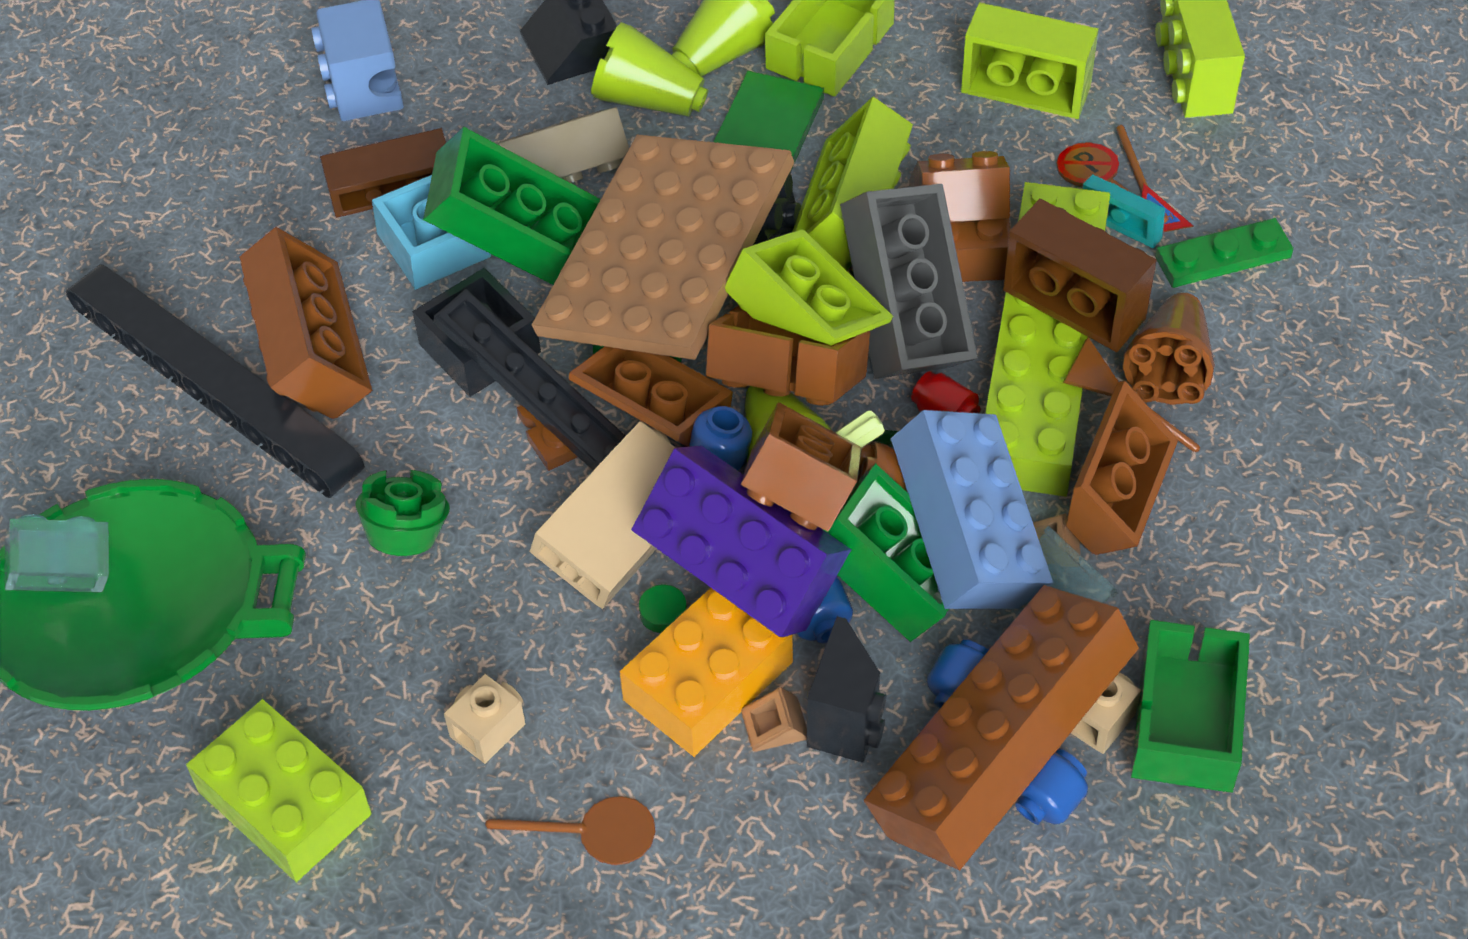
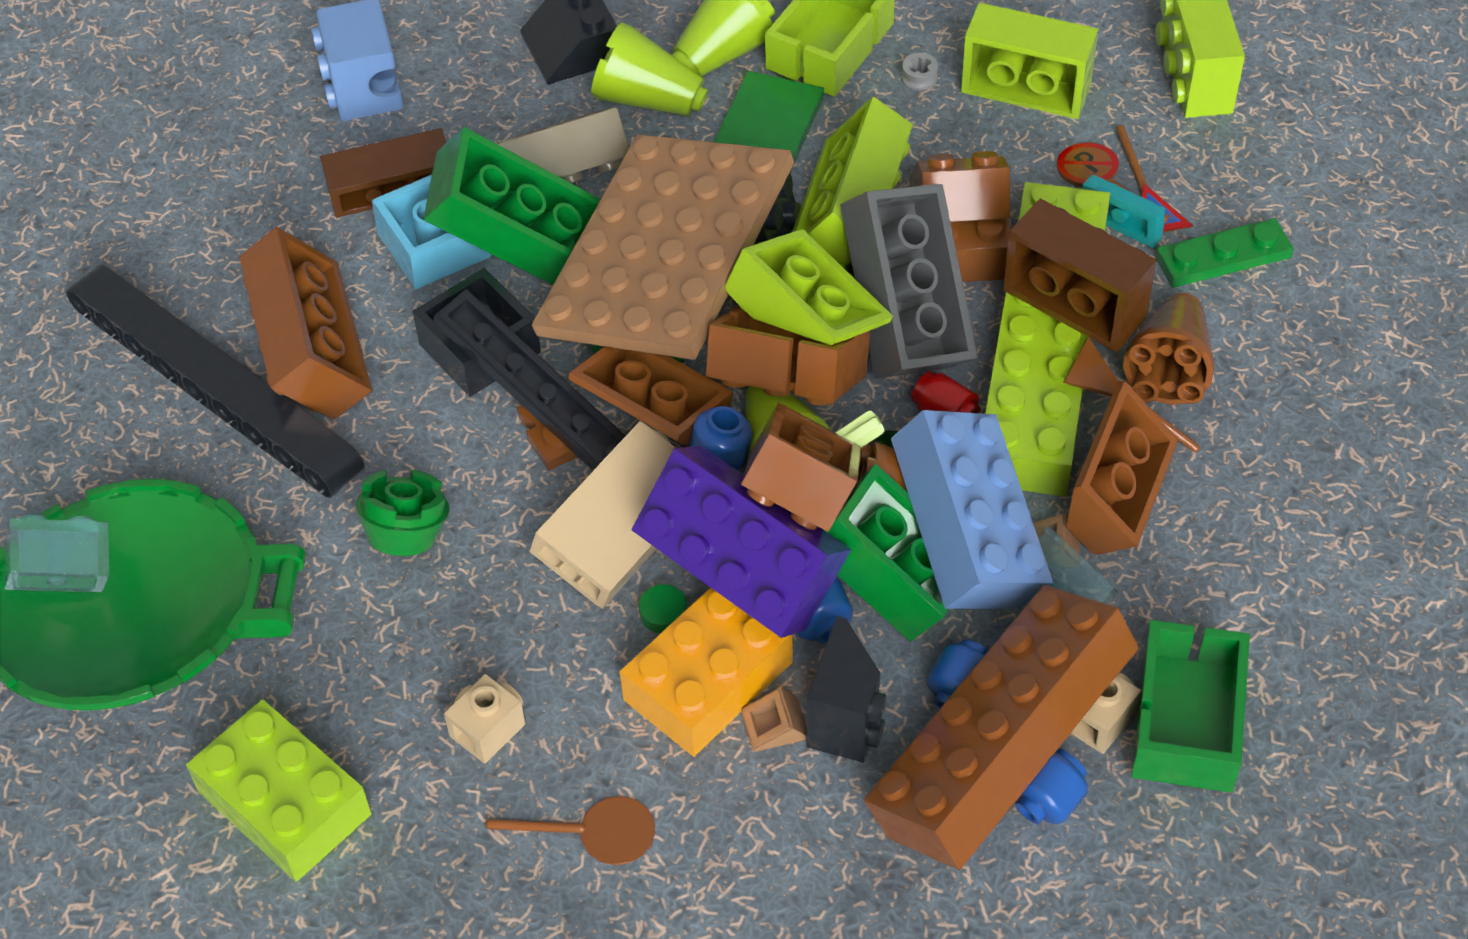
none -> light grey bush [902,53,938,91]

